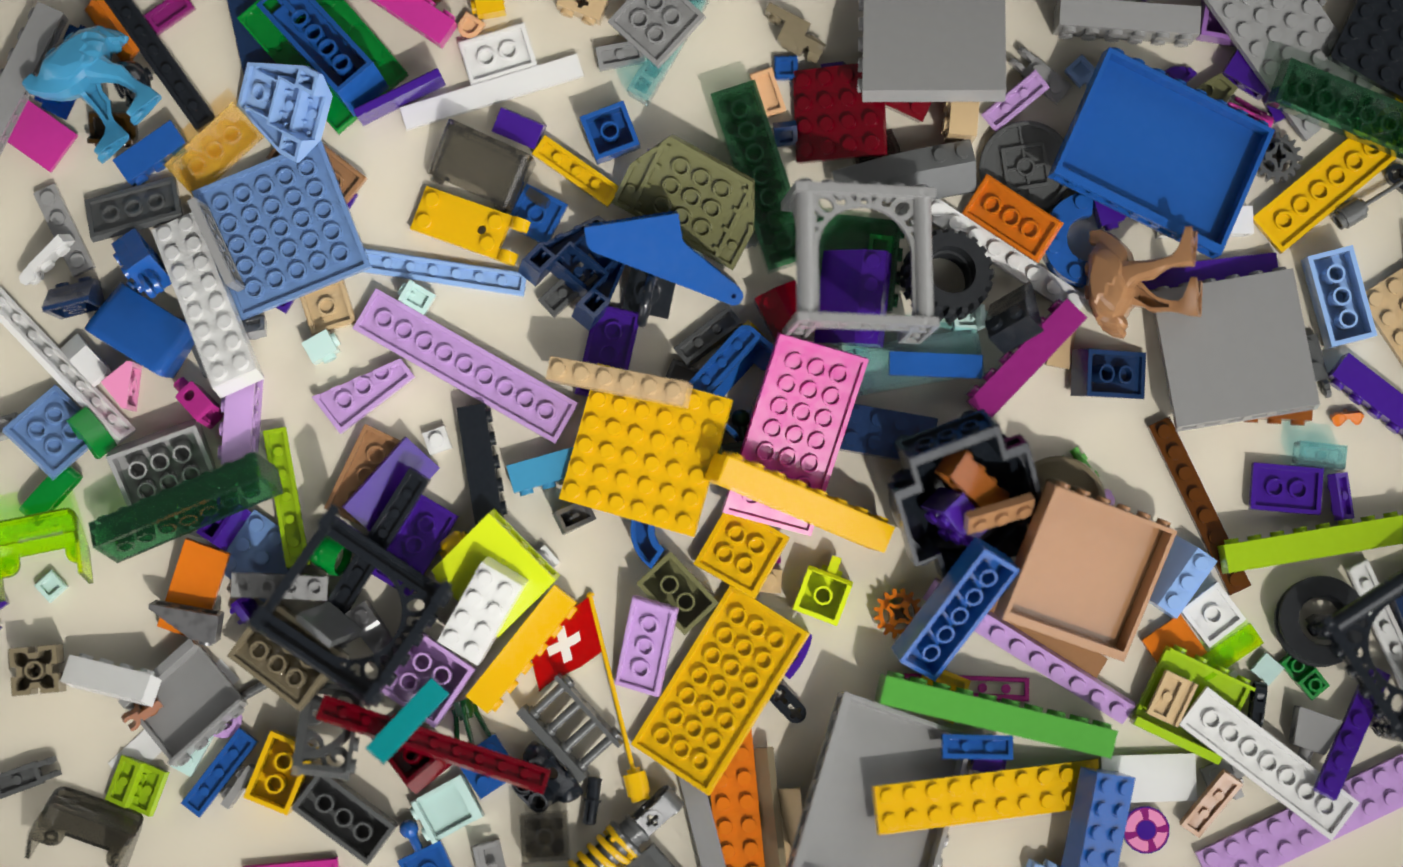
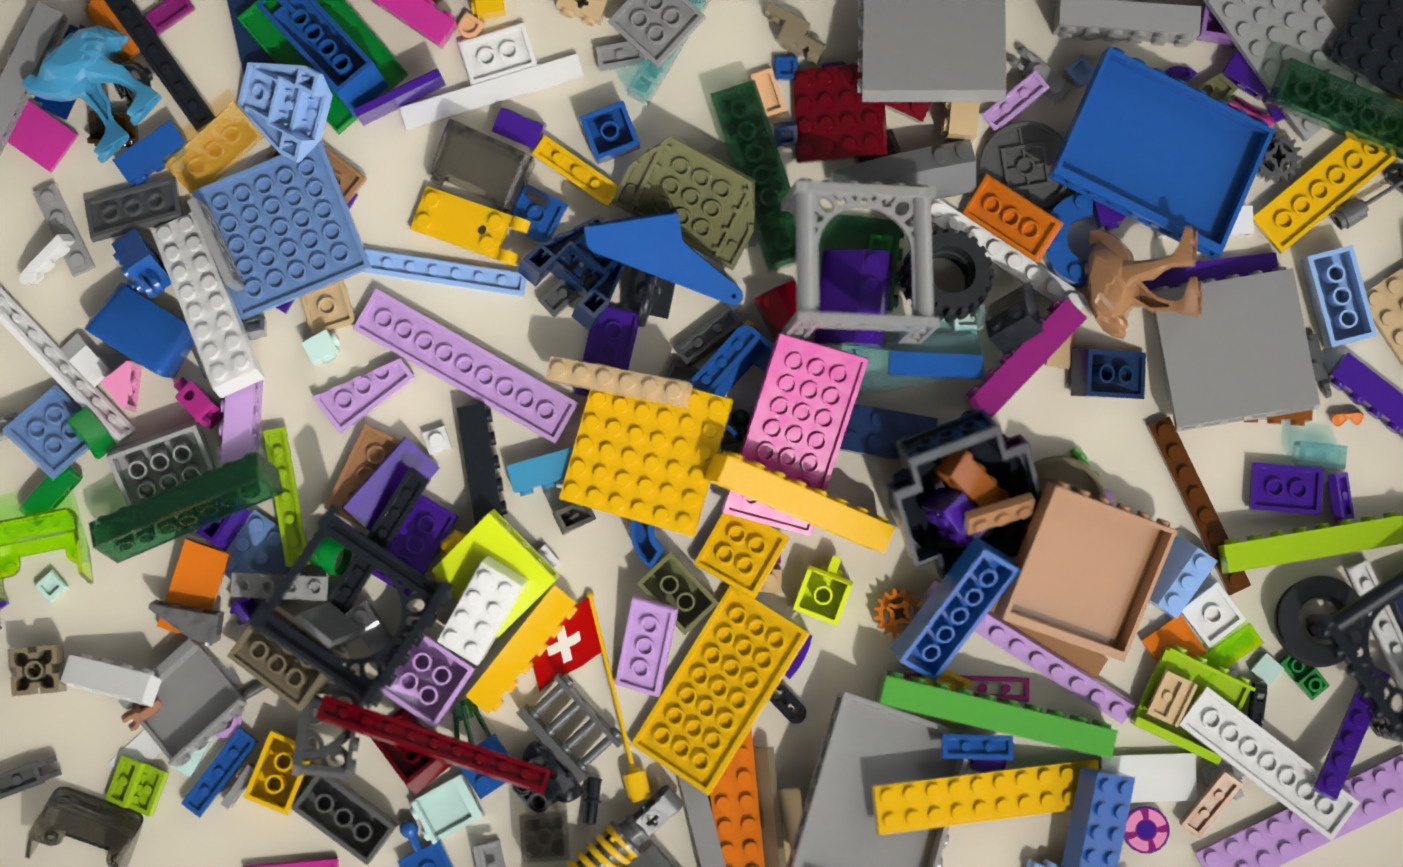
dark blue slope [42,276,105,320] -> none
teal tile [366,678,449,765] -> none
light aqua bracket [398,280,436,316] -> none
light grey torso [1289,705,1343,764] -> none

